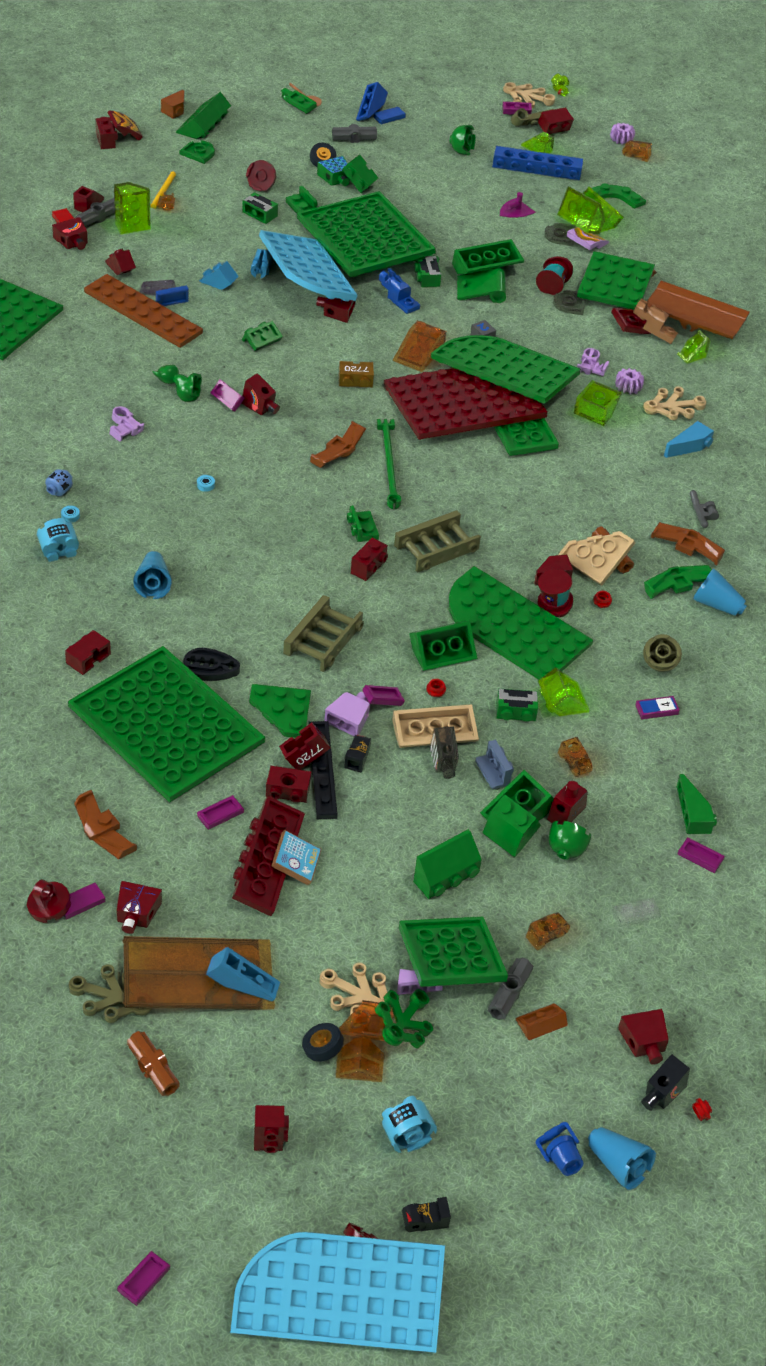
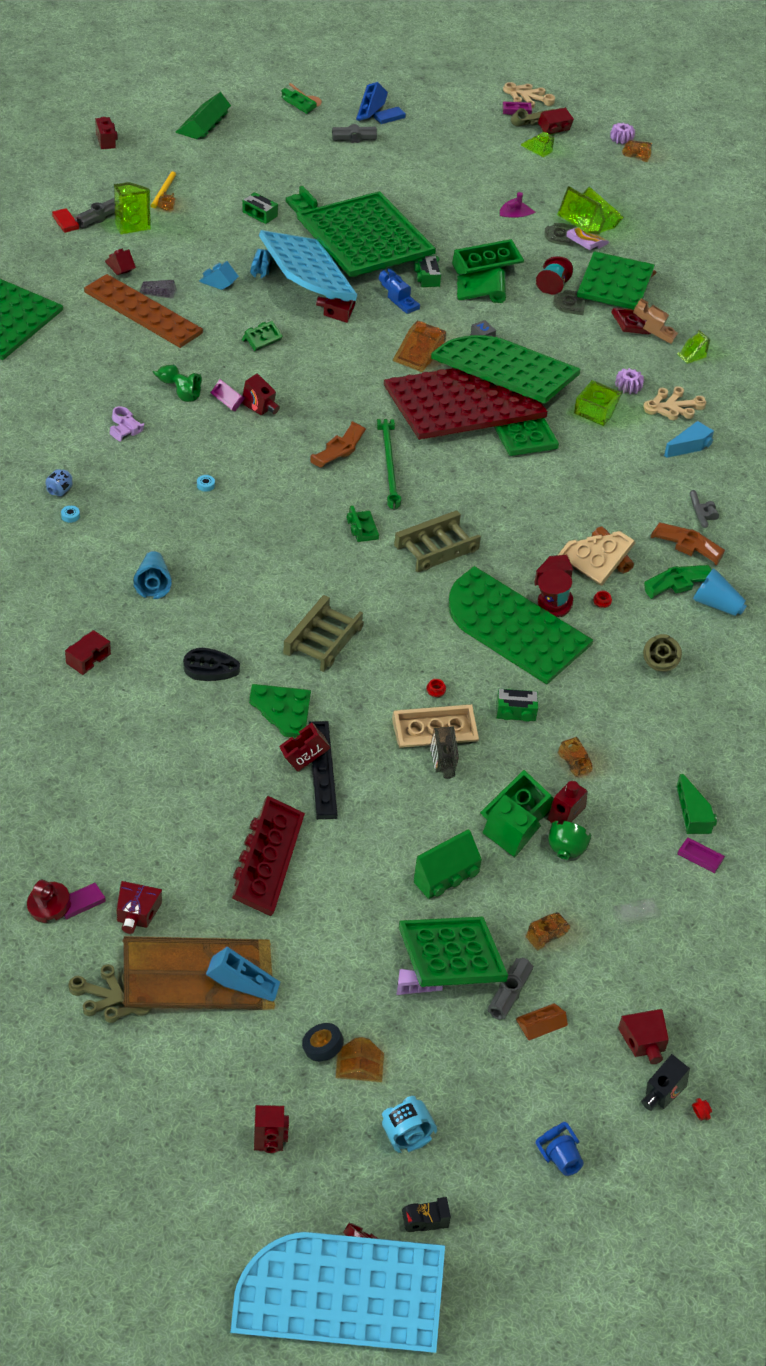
medium azure brick [37,518,79,562] -> none
dark red torso [52,217,88,250] -> none
green plate [68,646,265,803] -> none
dark red slope [73,186,104,212] -> none
dark orange plate [74,790,137,859] -> none
dark red slope [107,110,143,141] -> none
magenta tile [117,1251,170,1306] -> none
dark orange piece [127,1031,180,1096] -> none
blue tile [156,285,189,306] -> none
dark orange slope [161,89,185,119] -> none
green tile [179,140,215,164] -> none
magenta tile [197,795,244,830] -> none
dark red tile [246,160,277,191] -> none
dark red brick [266,765,311,803] -> none
tile [271,830,322,885] -> none
black wheel [310,142,337,167] -> none
green torso [317,156,350,186] -> none
tan plant [320,963,394,1021] -> none
lavender torso [324,692,370,736] -> none
pearl gold brick [339,361,374,388] -> none
clear orange slope [339,1000,385,1041] -> none
green brick [342,154,379,193] -> none
black leg [344,734,371,773] -> none
dark red brick [351,538,388,581] -> none
magenta tile [362,685,405,706] -> none
green plant [375,989,433,1048] -> none
green slope [409,621,478,671] -> none
green cylinder [449,125,476,155] -> none
sand blue bracket [475,739,514,789] -> none
blue brick [492,146,583,180] -> none
clear neon green slope [538,668,590,716] -> none
clear neon green animal [551,73,570,96] -> none
lavender piece [577,348,609,376] -> none
green plate [583,183,646,209] -> none
dark azure cone [588,1127,656,1190] -> none
tile [636,696,680,720] -> none
dark orange hinge [647,281,750,339] -> none

